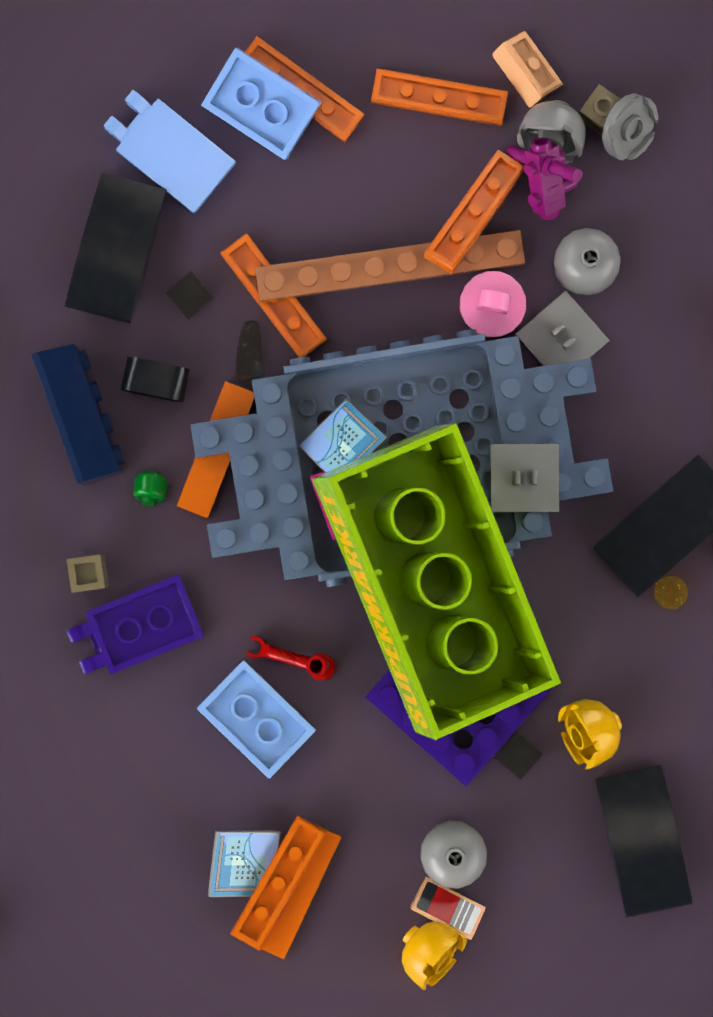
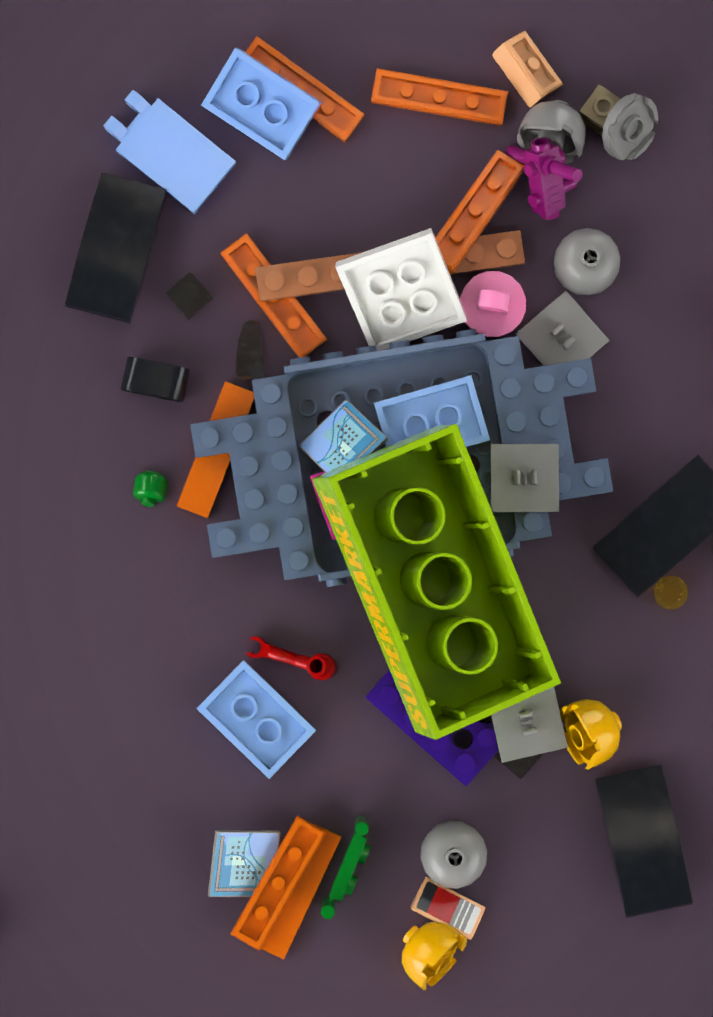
dark blue slope [31,344,125,486] -> none
dark purple tile [66,574,204,674] -> none
dark tan brick [67,554,109,593] -> none
none -> green plate [321,815,371,919]
none -> white plate [335,228,467,351]
none -> light blue plate [374,375,490,447]
none -> light grey piece [491,687,568,763]

